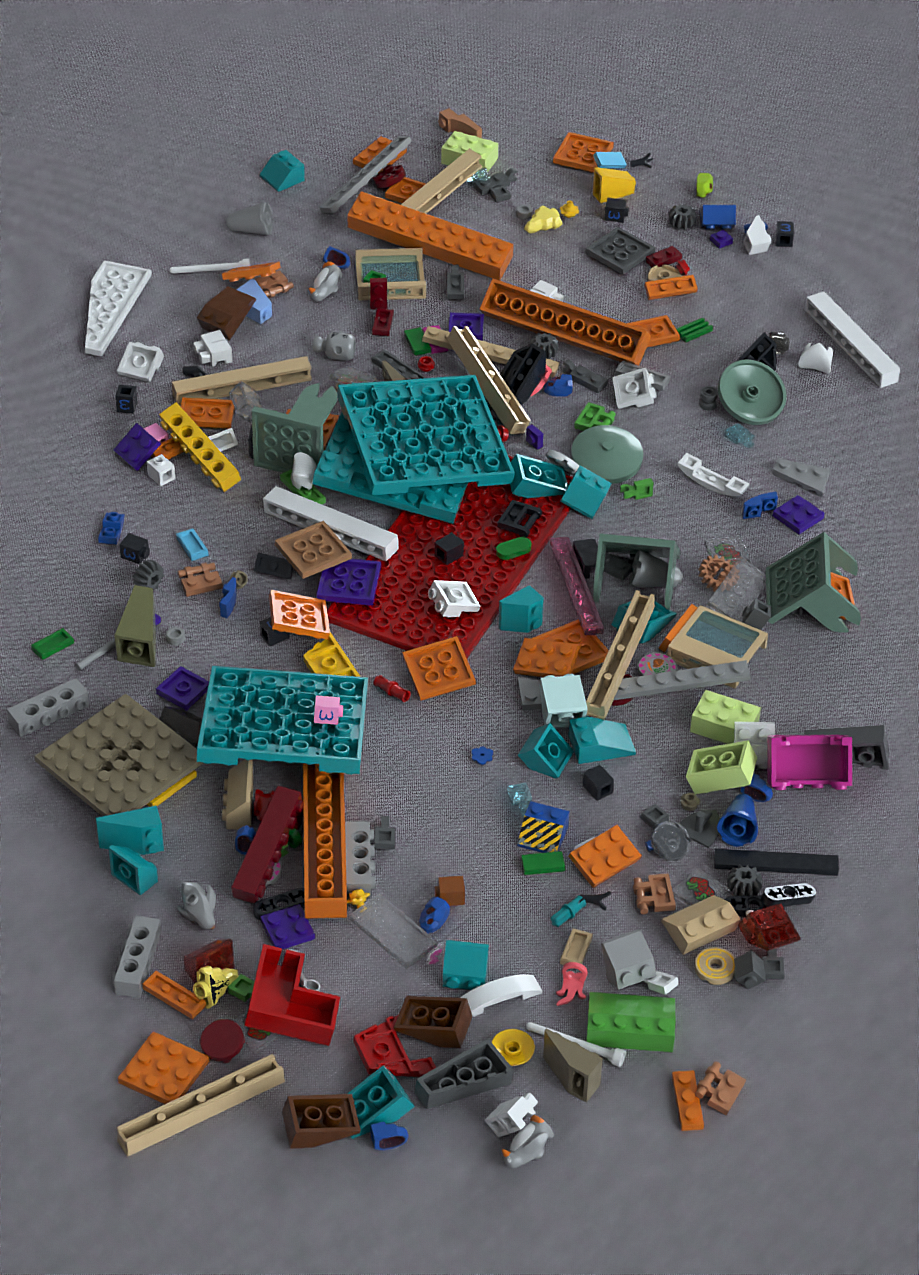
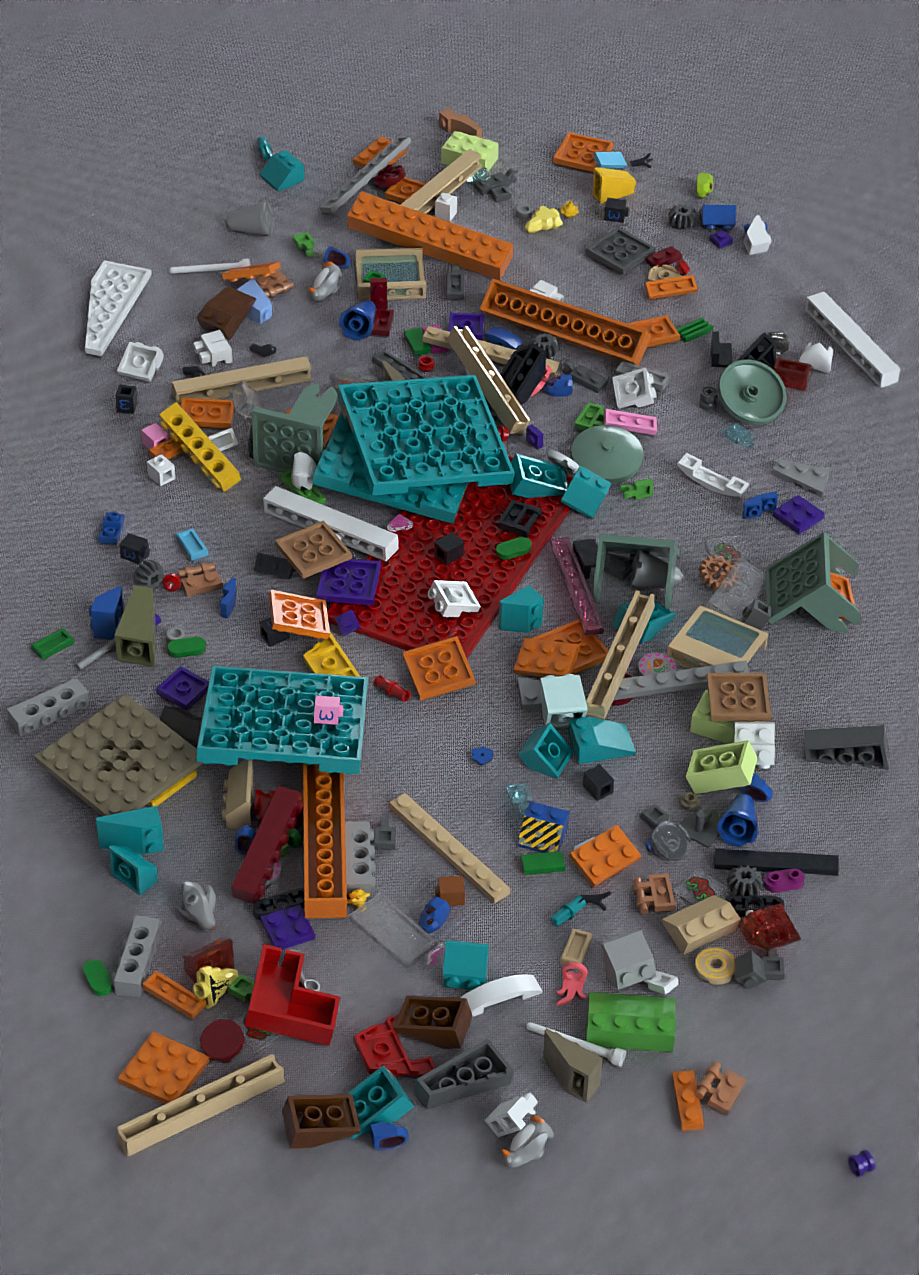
dark purple plate [113,423,161,471] -> none
dark tan plate [230,570,248,589] -> none
light grey piece [313,330,356,361] -> none
yellow dish [492,1029,535,1066] -> none
orange plate [659,604,698,652] -> none
black beam [761,883,816,908] -> none
dark pink windscreen [767,735,852,790] -> none
black brick [776,221,794,247] -> none
none -> green tile [83,959,113,996]
none -> blue slope [89,586,124,640]
none -> red plate [162,573,181,592]
none -> green tile [167,637,206,658]
none -> black arm [250,343,277,357]
none -> teal axle [257,136,272,160]
none -> bright green plate [293,232,314,257]
none -> dark purple plate [335,609,361,636]
none -> blue cone [339,300,376,340]
none -> clear tile [387,514,413,532]
none -> tan plate [389,793,510,904]
none -> white brick [435,192,457,222]
none -> blue slope [484,326,524,350]
none -> bright pink plate [604,409,657,435]
none -> medium nougat plate [706,673,771,721]
none -> black panel [711,332,733,367]
none -> magenta plate [763,869,805,893]
none -> clear red slope [773,357,814,391]
none -> dark purple wheel [848,1149,875,1177]

